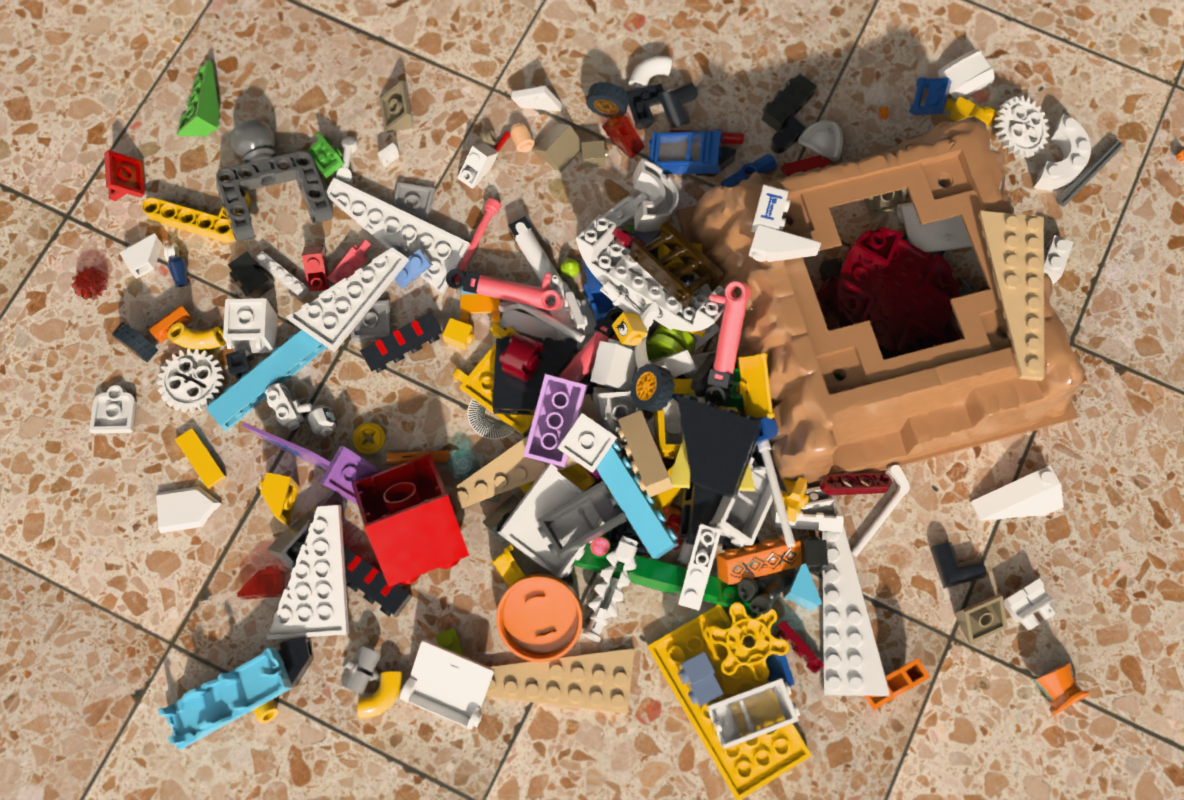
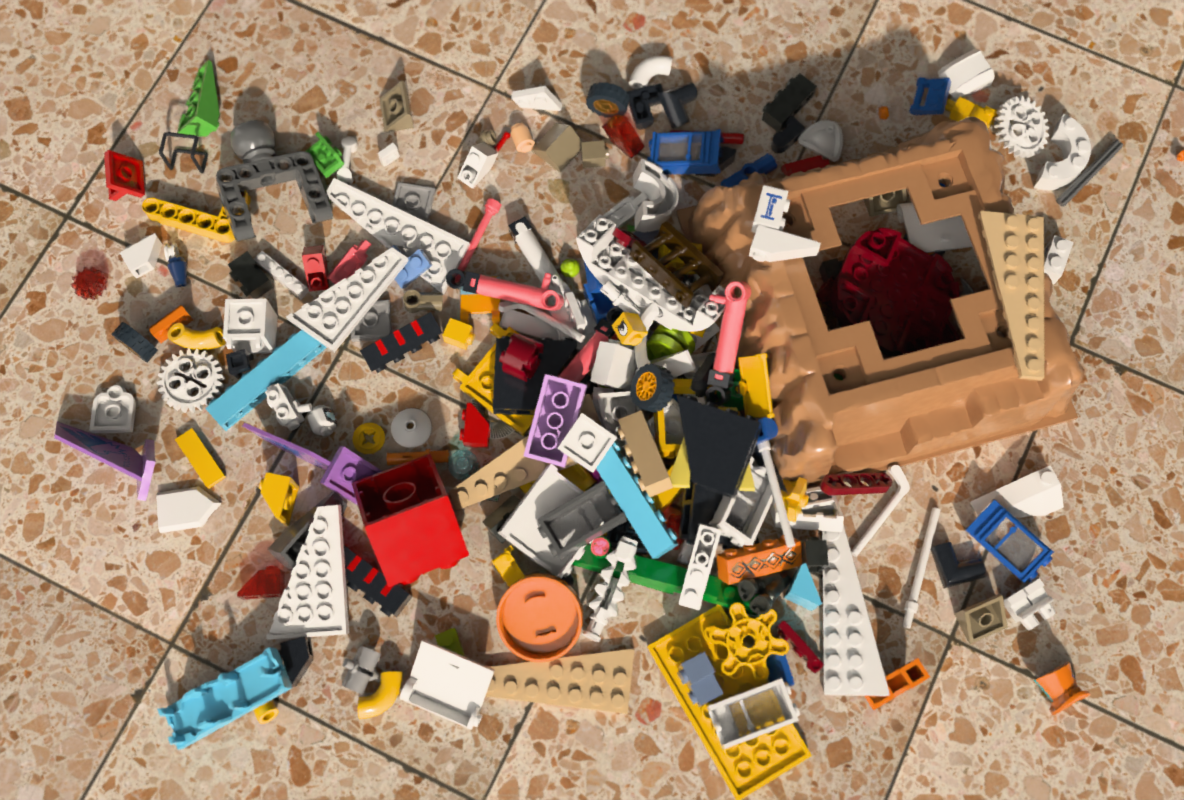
none -> medium lavender piece [54,421,156,501]
none -> black piece [159,132,208,174]
none -> white dish [391,408,432,448]
none -> dark tan piece [403,289,443,313]
none -> red slope [460,403,491,449]
none -> white bar [902,508,940,629]
none -> door [964,499,1054,583]

